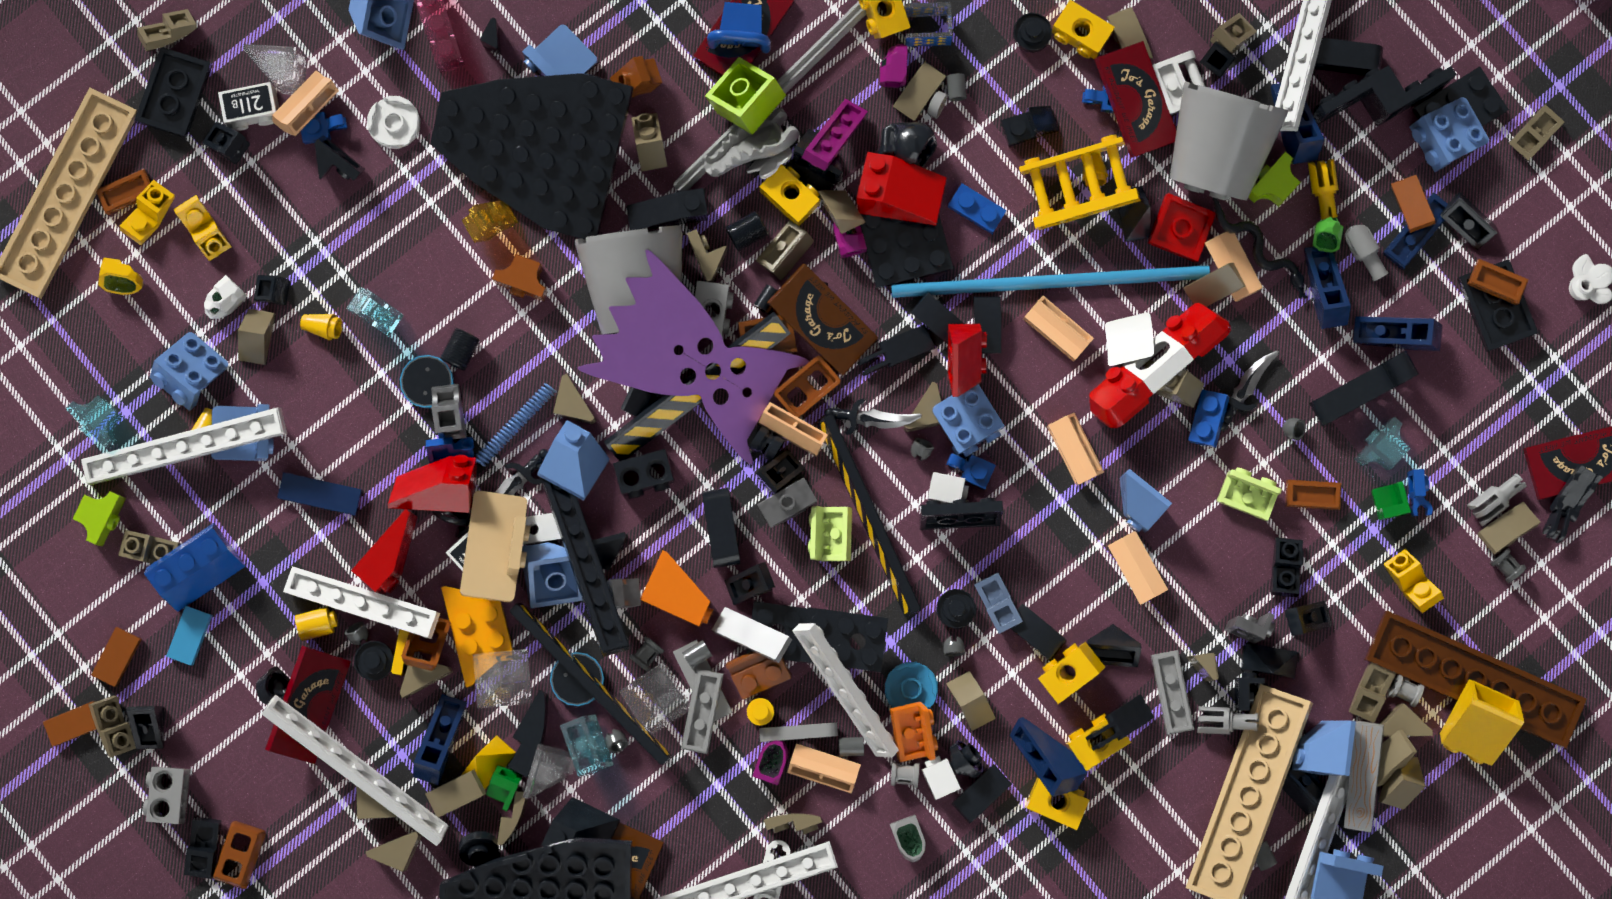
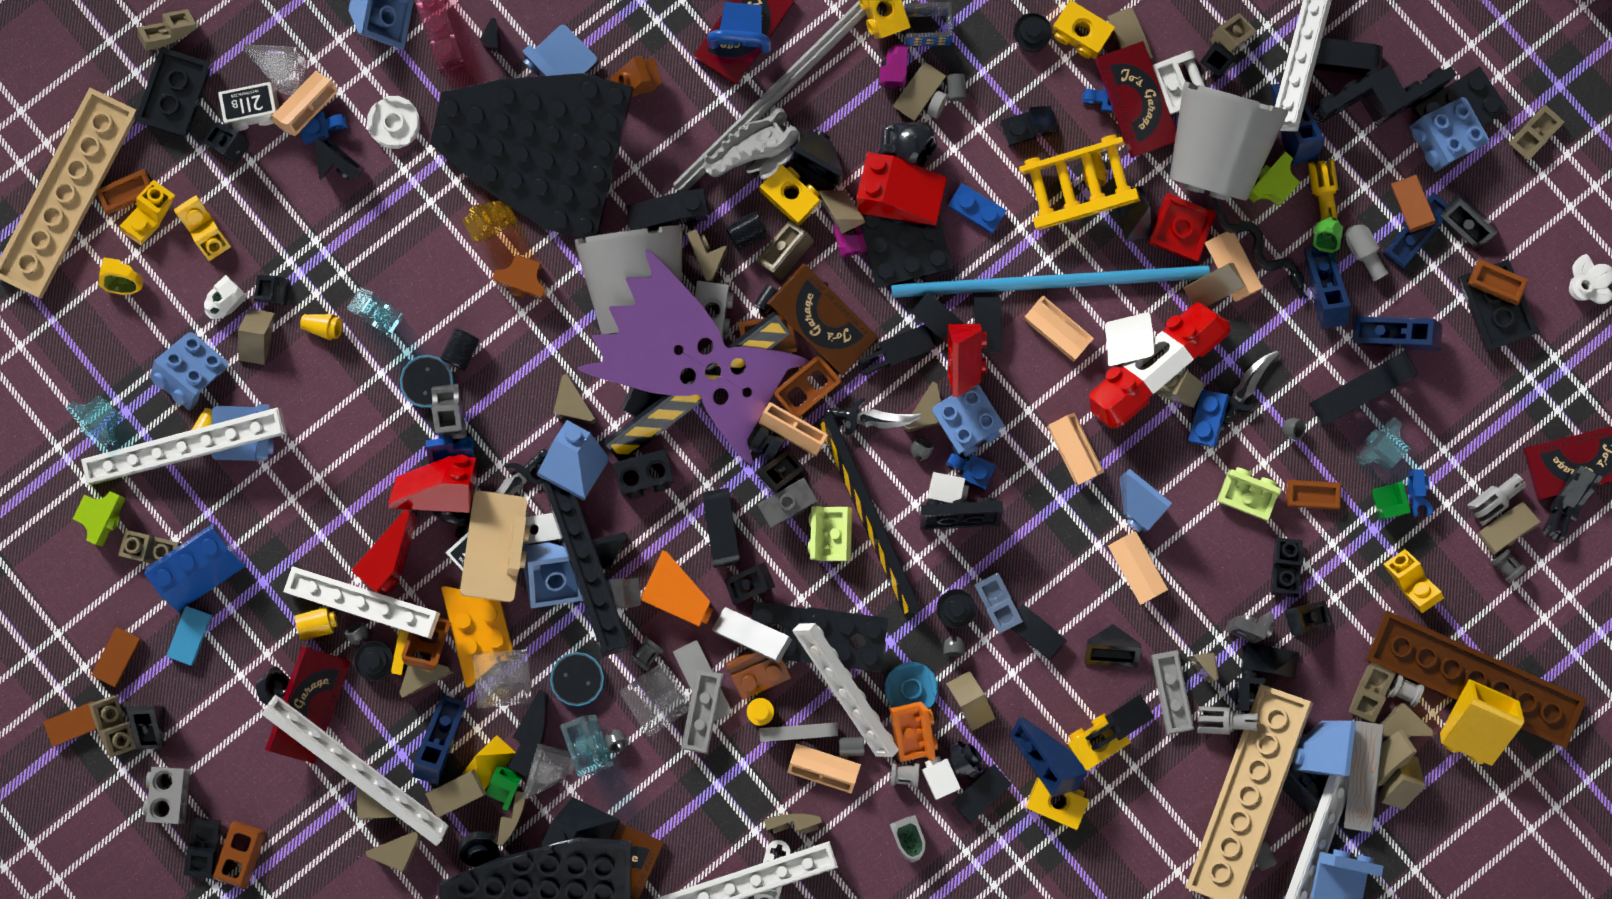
dark blue tile [277,472,363,516] -> none
medium blue piece [476,383,557,467] -> none
black tile [510,603,673,765] -> none
dark tan slope [631,113,667,172] -> none
dark grey hinge [682,640,712,668] -> none
lime brick [705,57,786,135] -> none
rock [752,740,788,785] -> none
magenta plate [802,99,868,171] -> none
yellow brick [1038,641,1105,704] -> none

